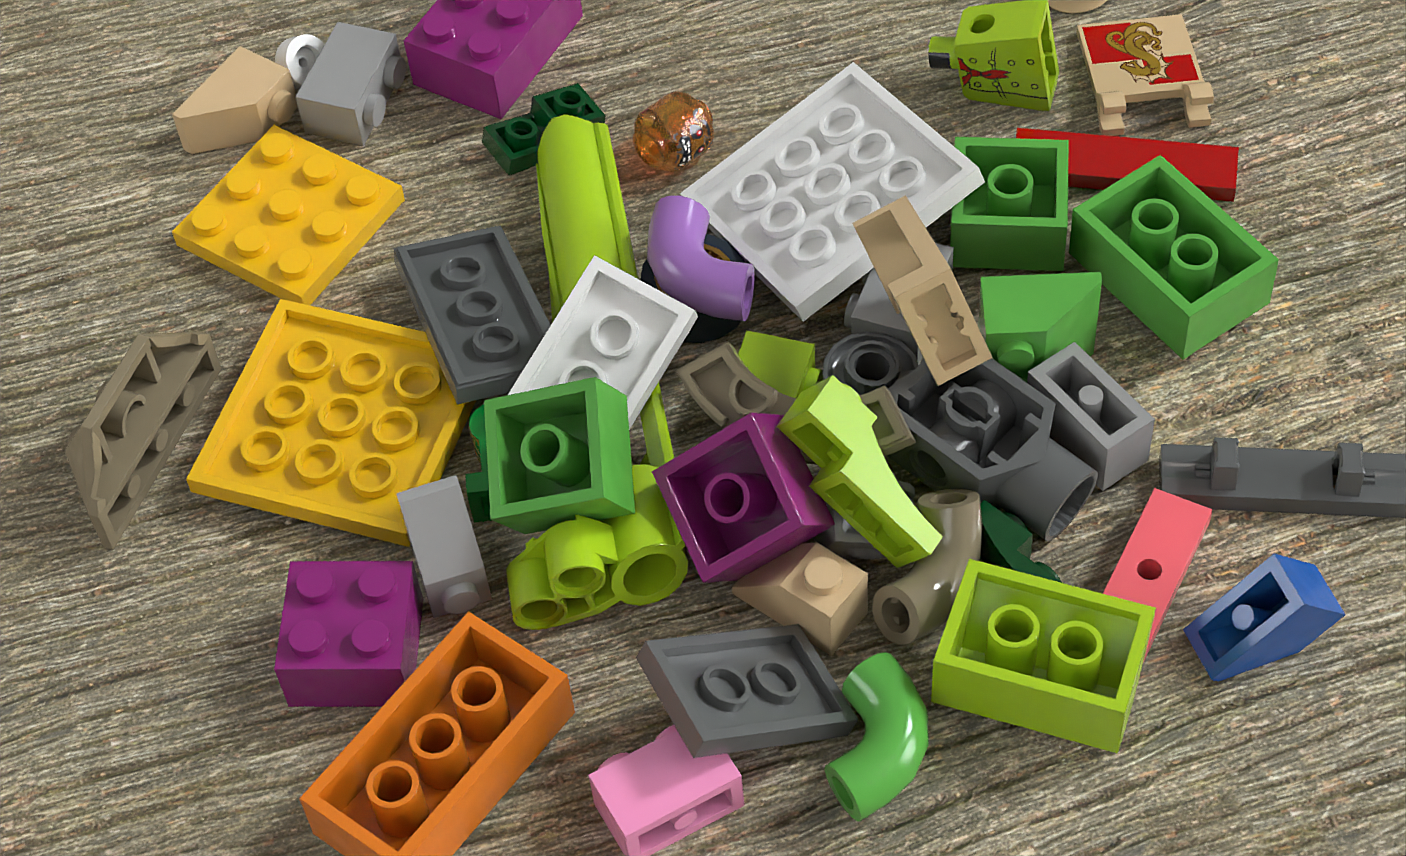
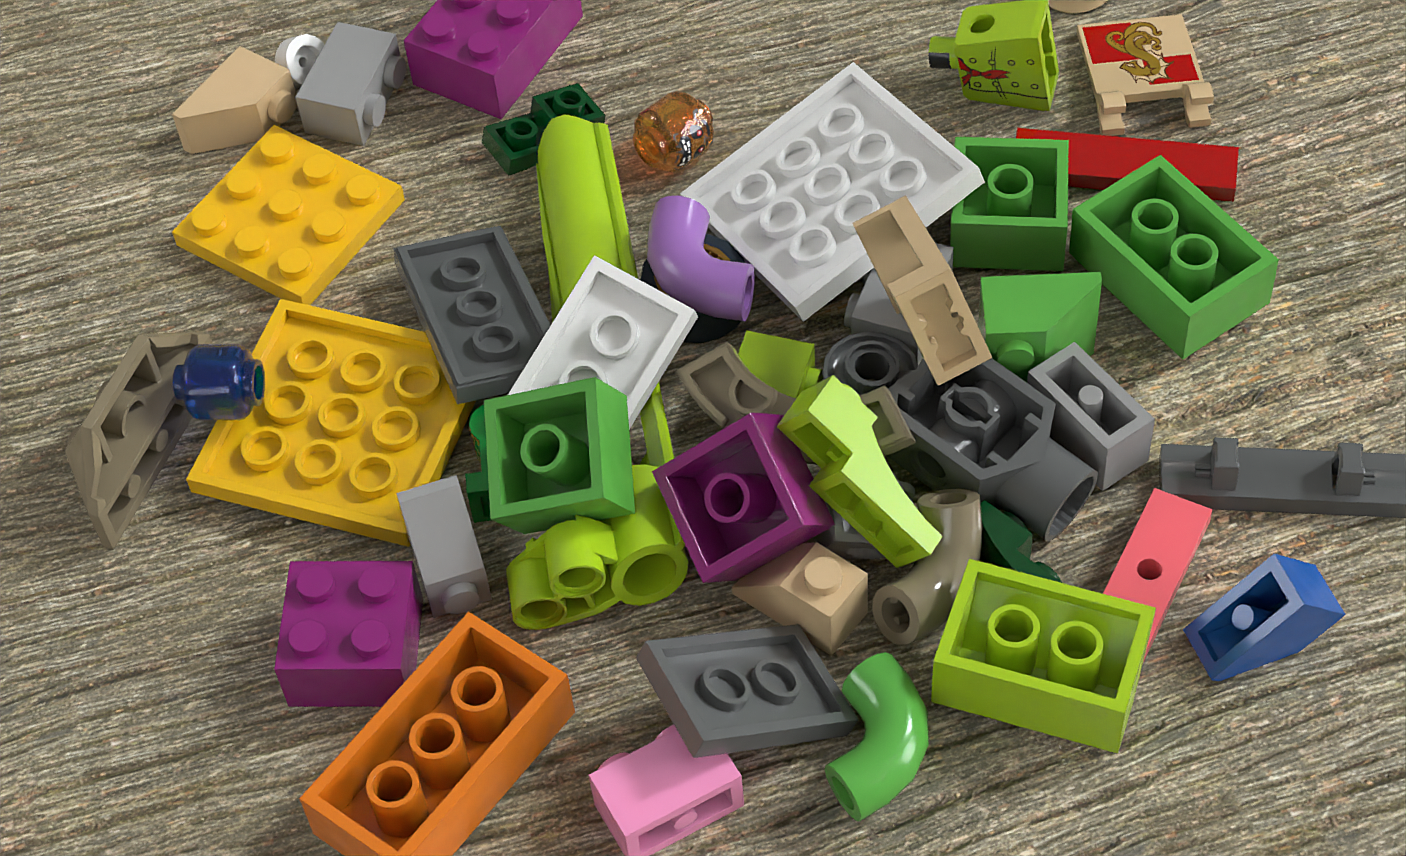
none -> clear blue head [173,344,265,421]

